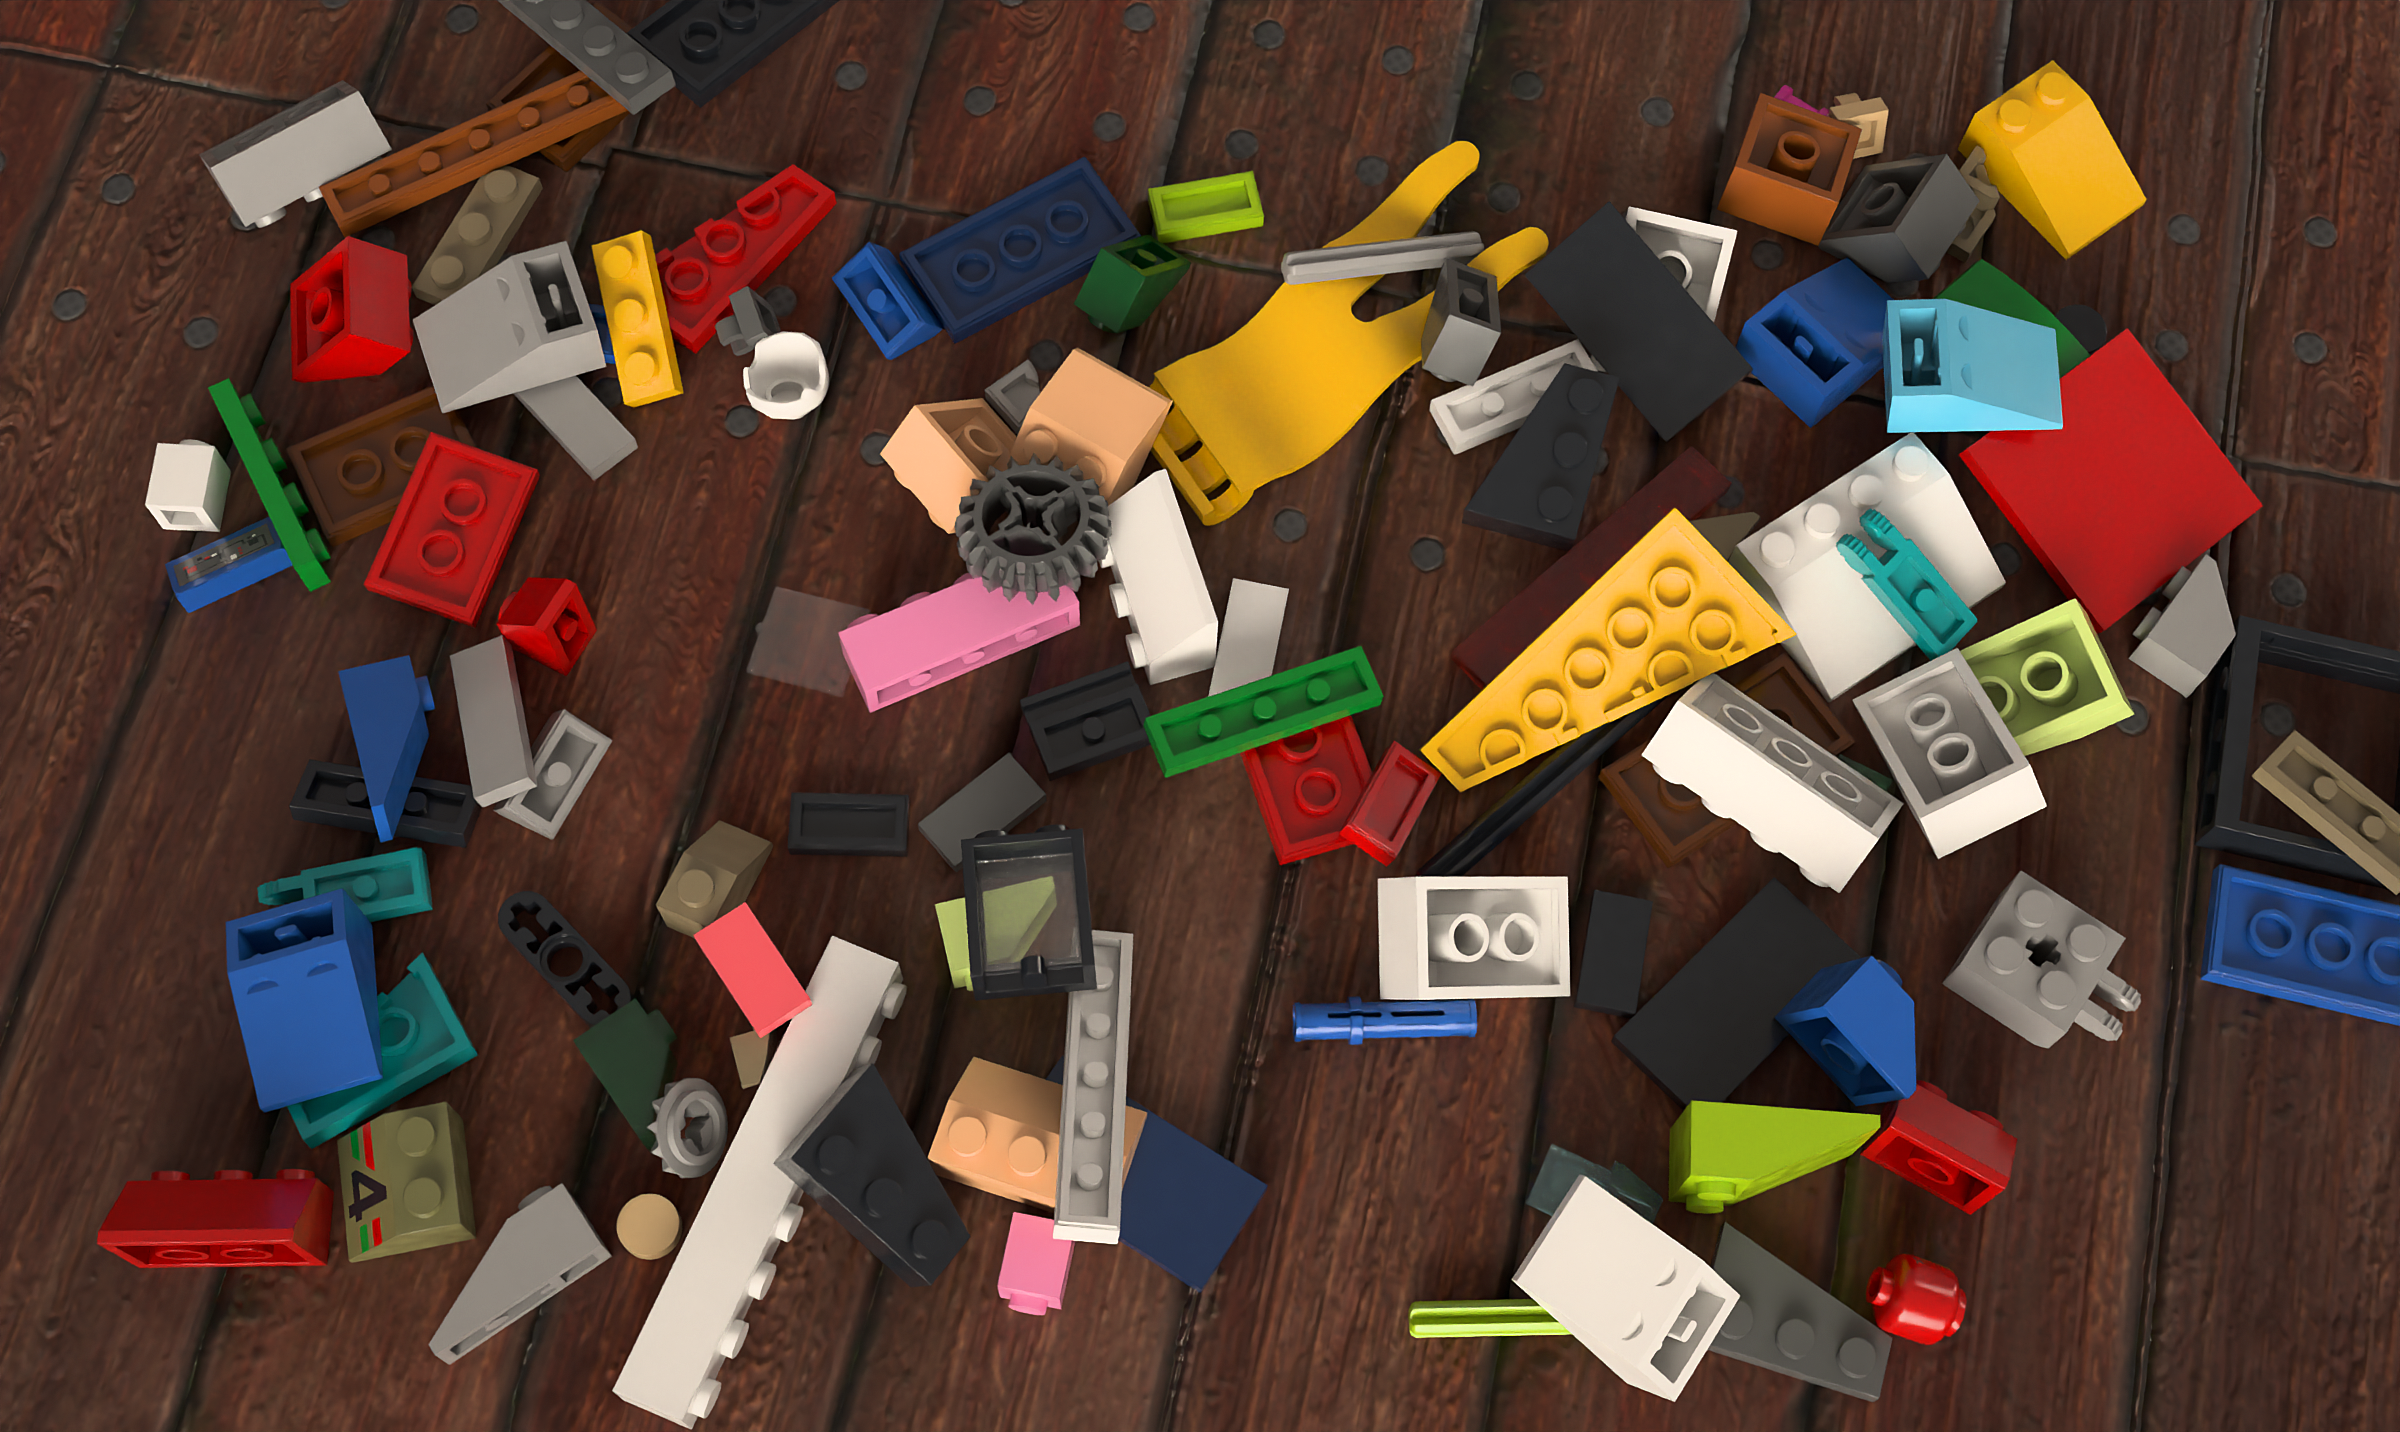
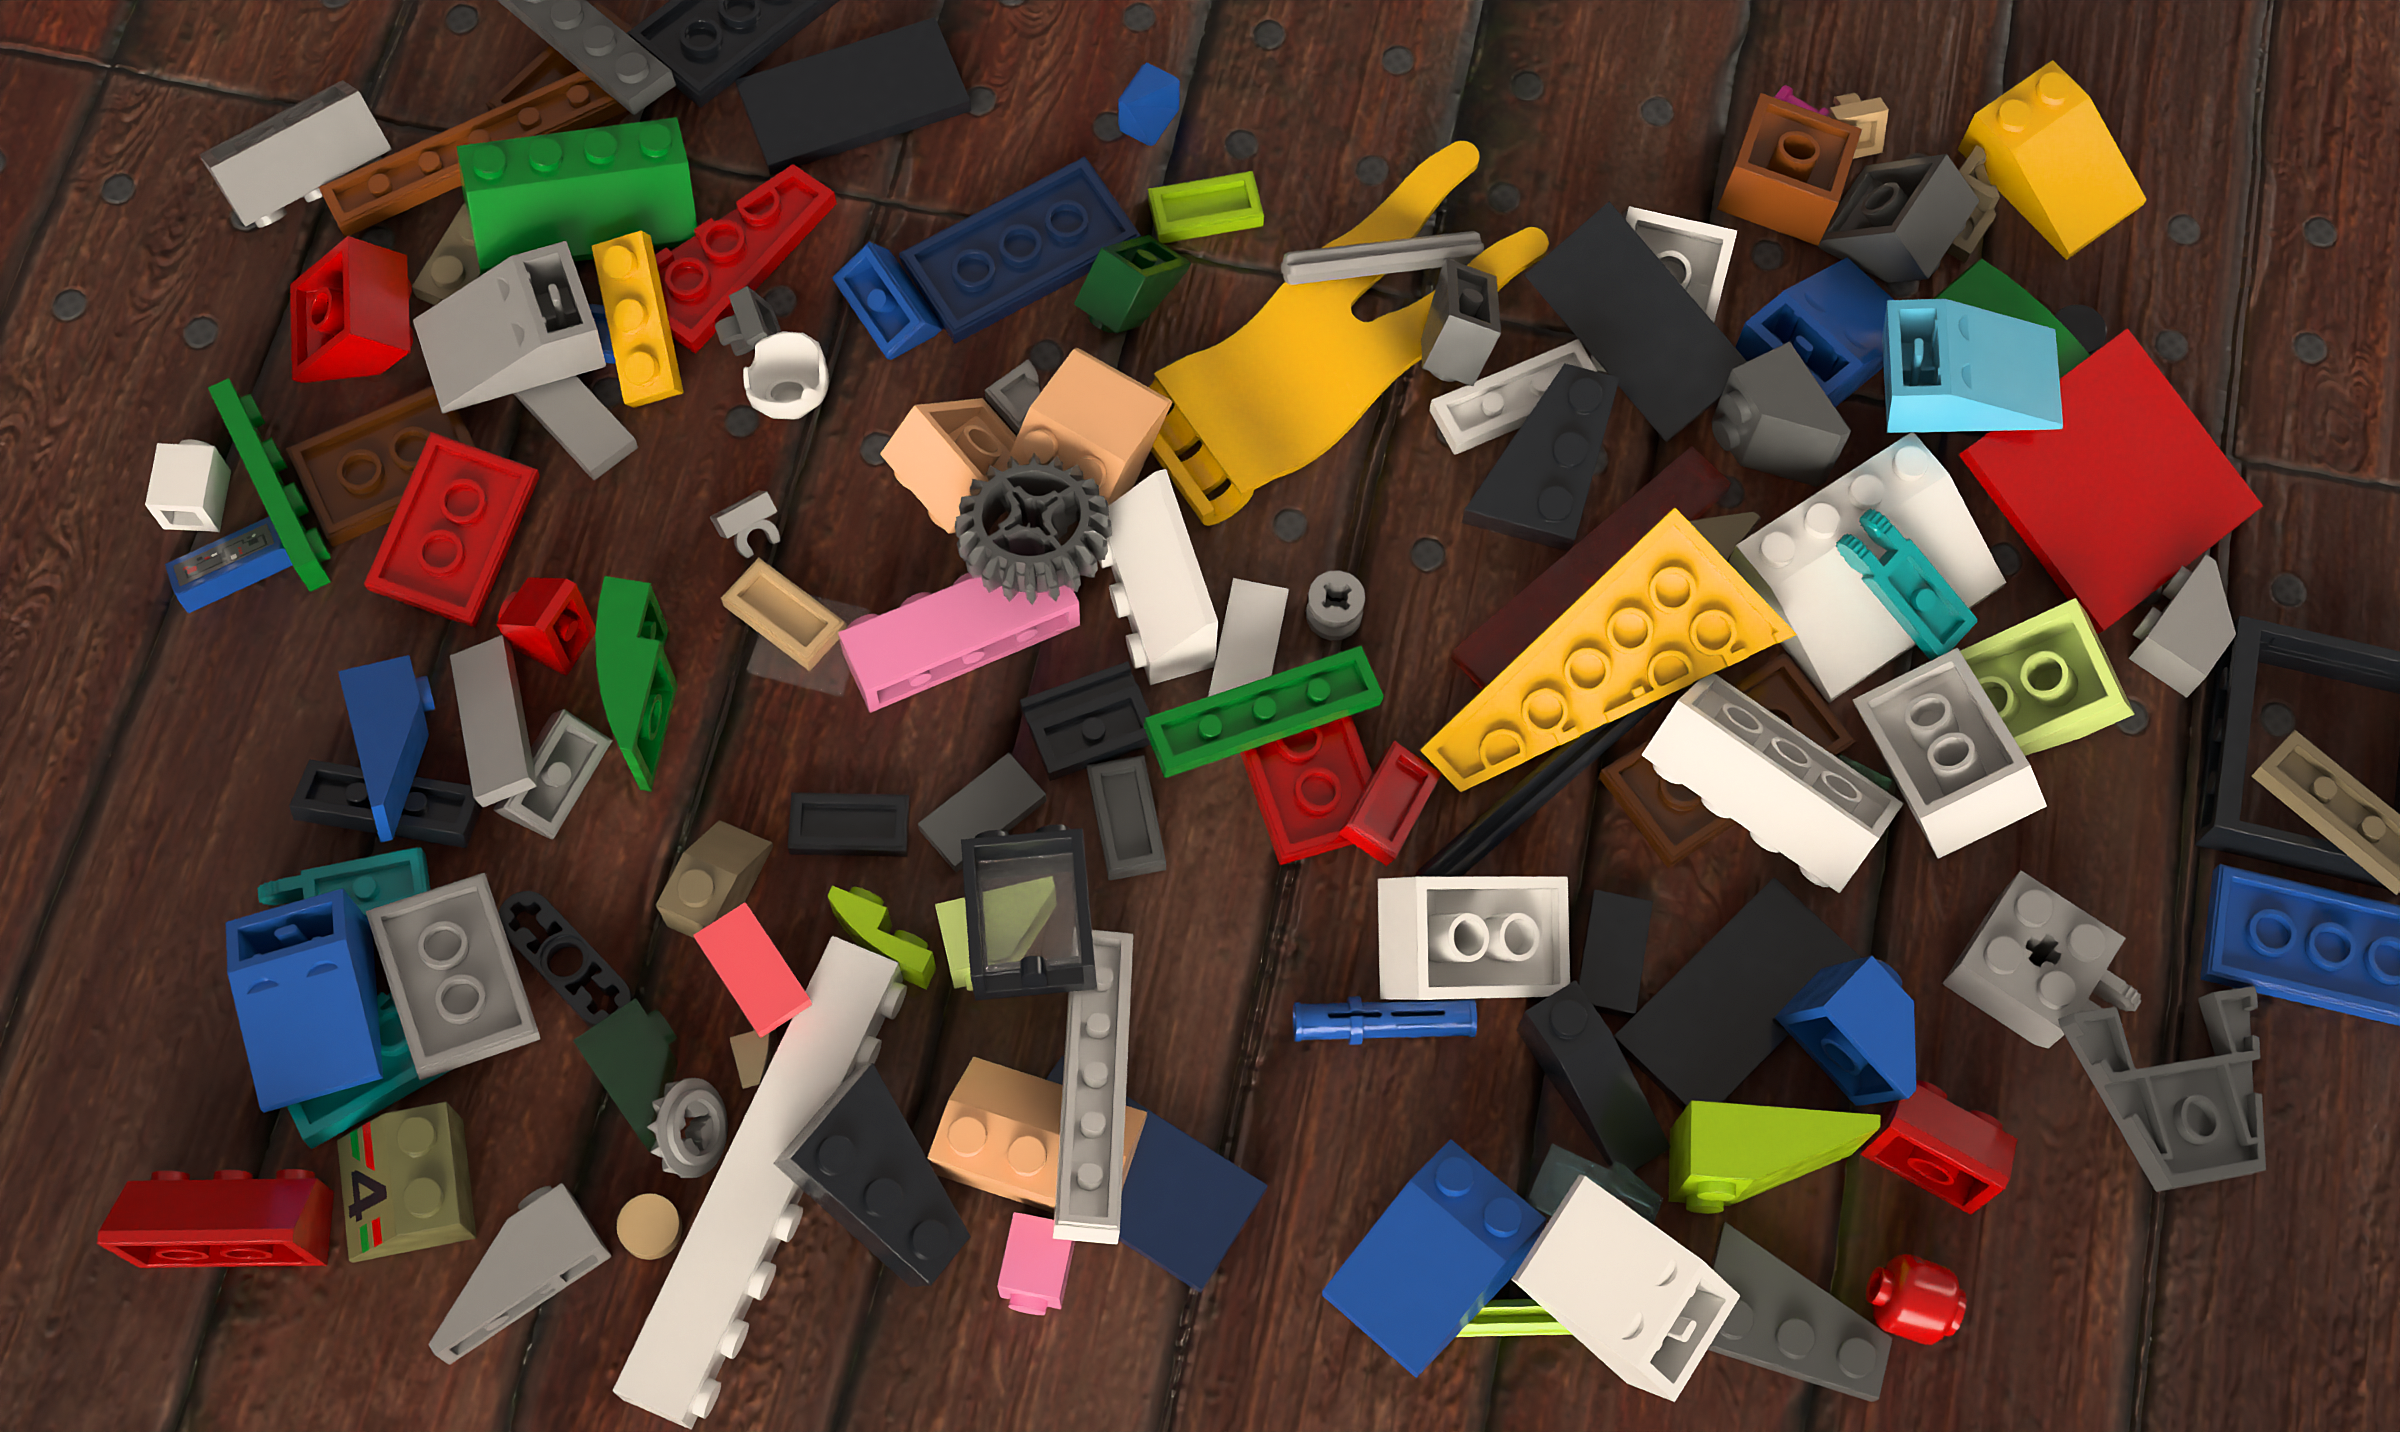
none -> light grey tile [366,873,541,1080]
none -> green slope [457,117,697,275]
none -> green slope [595,576,678,792]
none -> light grey tile [710,490,780,558]
none -> tan tile [721,557,847,671]
none -> black tile [735,17,971,175]
none -> lime slope [828,886,936,990]
none -> dark grey tile [1087,755,1166,881]
none -> blue slope [1118,62,1180,146]
none -> light grey wheel [1306,570,1365,641]
none -> blue slope [1322,1139,1547,1378]
none -> black slope [1516,980,1671,1181]
none -> dark grey slope [1711,342,1851,487]
none -> dark grey wing [2058,986,2266,1192]

